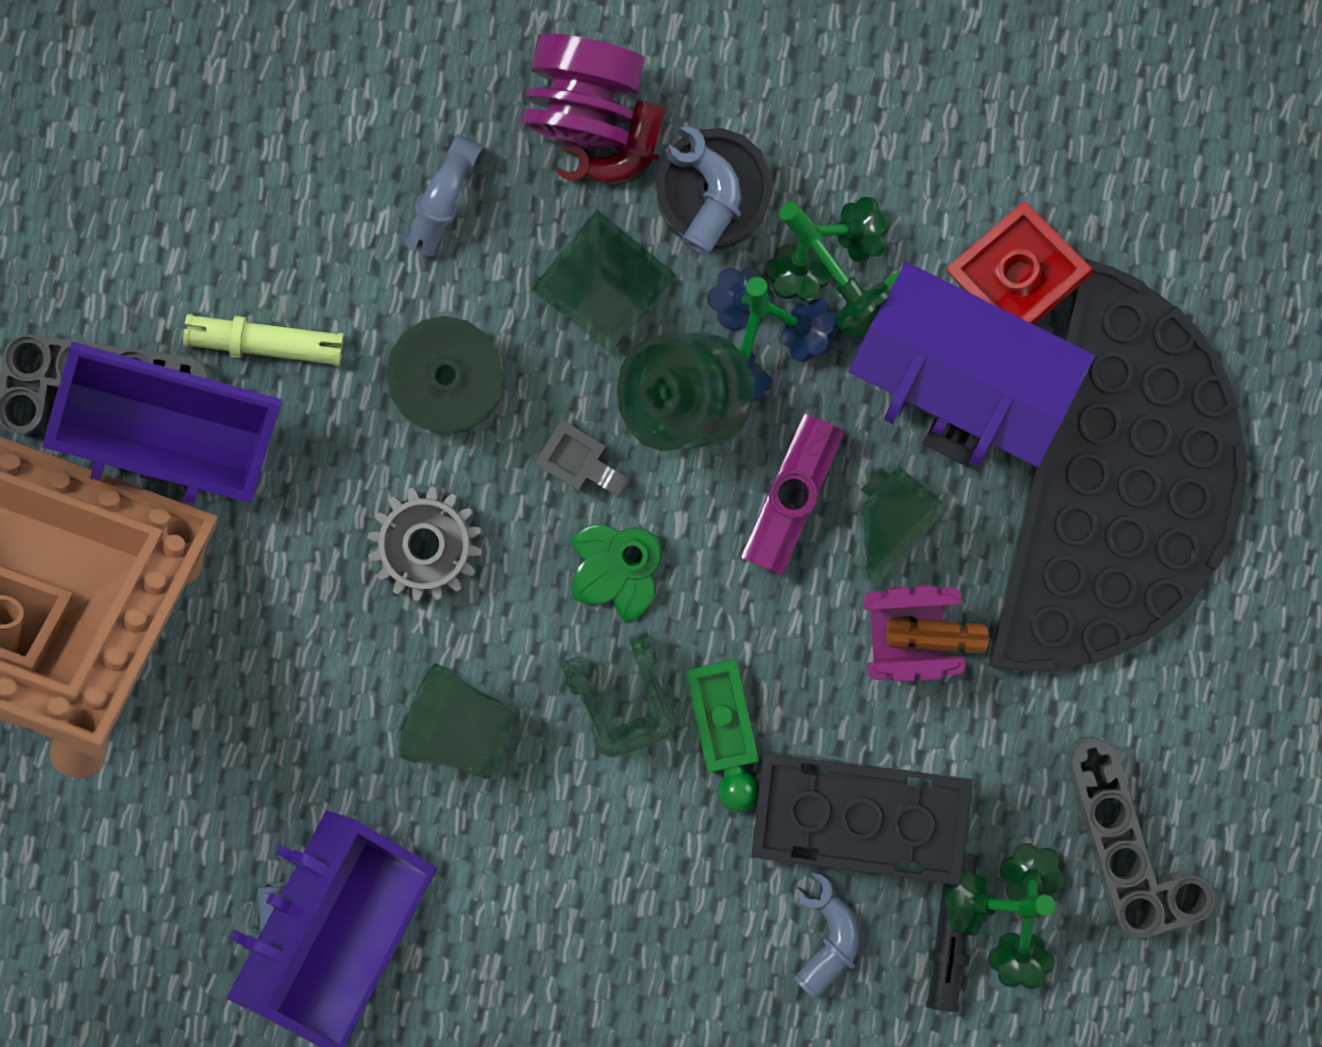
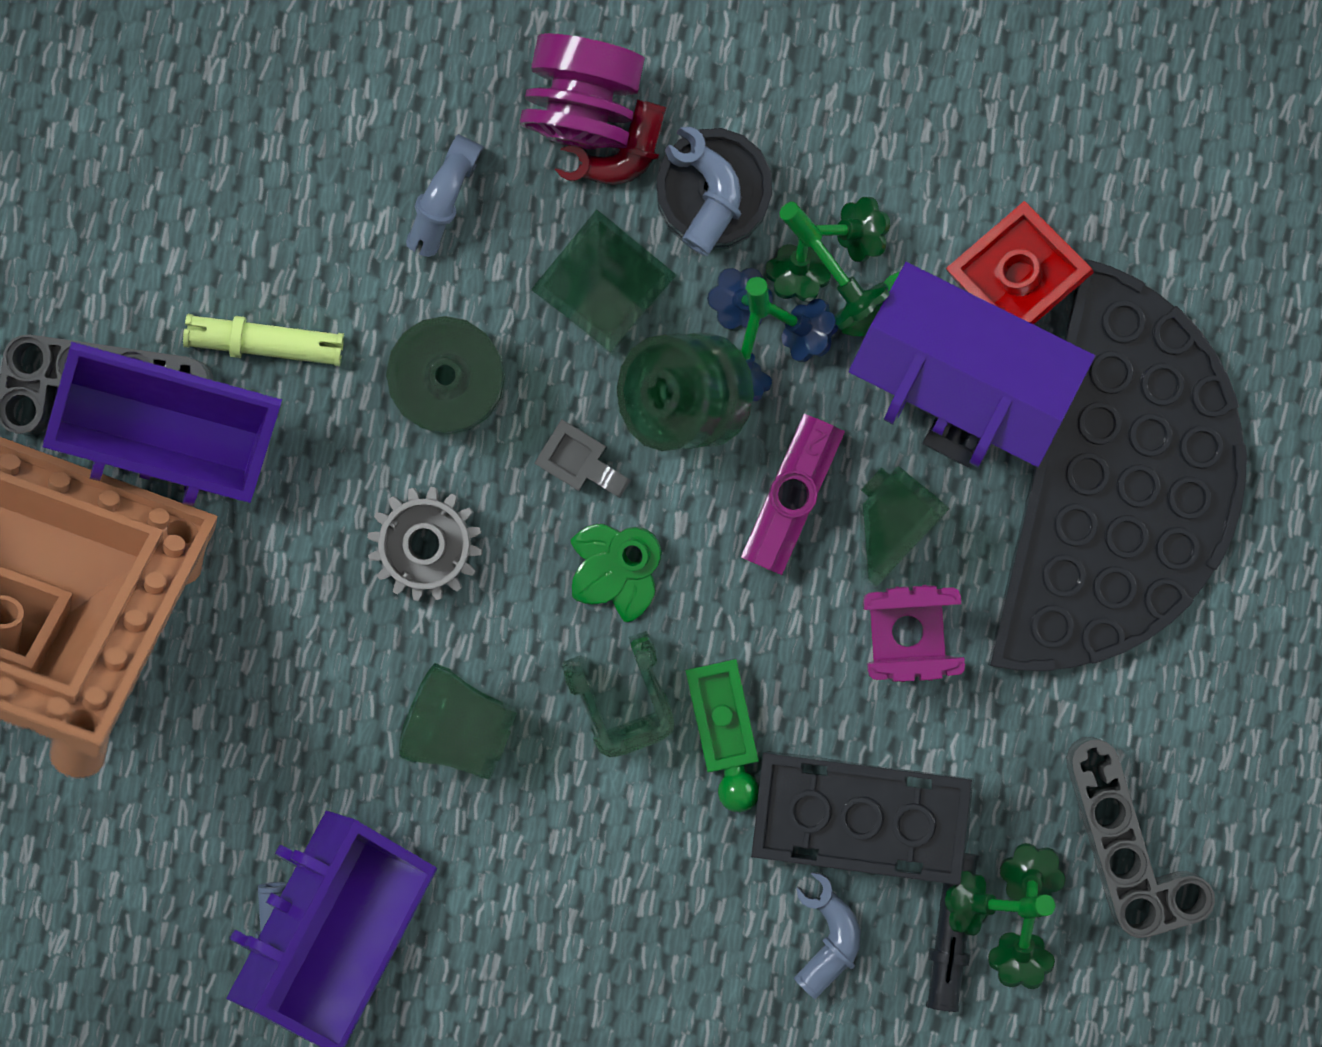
dark orange axle [885,618,989,654] -> none

